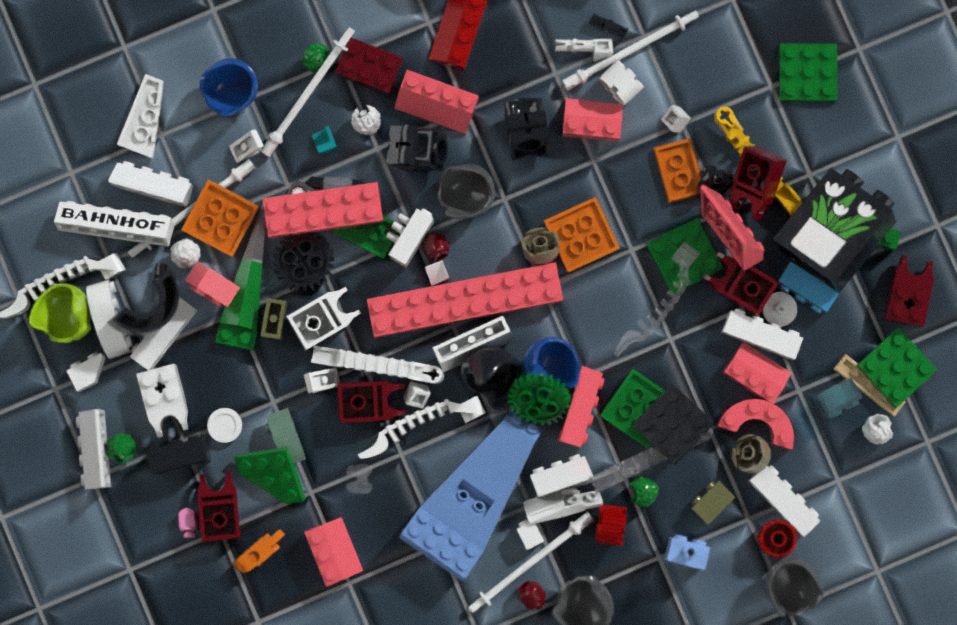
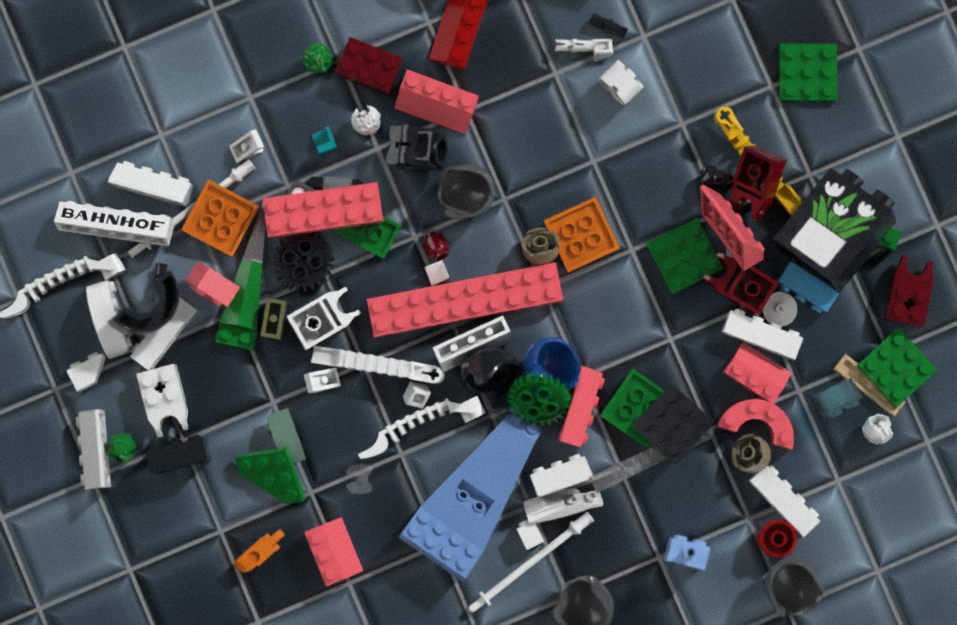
lime piece [29,283,91,343] -> none
white wing [117,74,164,159] -> none
white piece [170,238,201,269] -> none
bright pink arm [178,508,198,539] -> none
dark red brick [197,472,241,543] -> none
blue piece [200,58,258,117] -> none
white piece [207,408,242,443] -> none
white bar [260,27,355,157] -> none
dark red brick [337,381,406,423] -> none
white piece [386,208,434,268] -> none
black piece [504,97,550,161] -> none
dark red head [518,581,546,610] -> none
white bar [562,10,699,91] -> none
coral slope [562,98,622,142] -> none
red brick [595,505,627,546] -> none
clear piece [614,241,700,357] -> none
green piece [629,477,659,508] -> none
orange tile [653,138,701,203] -> none
white slope [661,105,691,133] -> none
olive brick [690,481,735,525] -> none

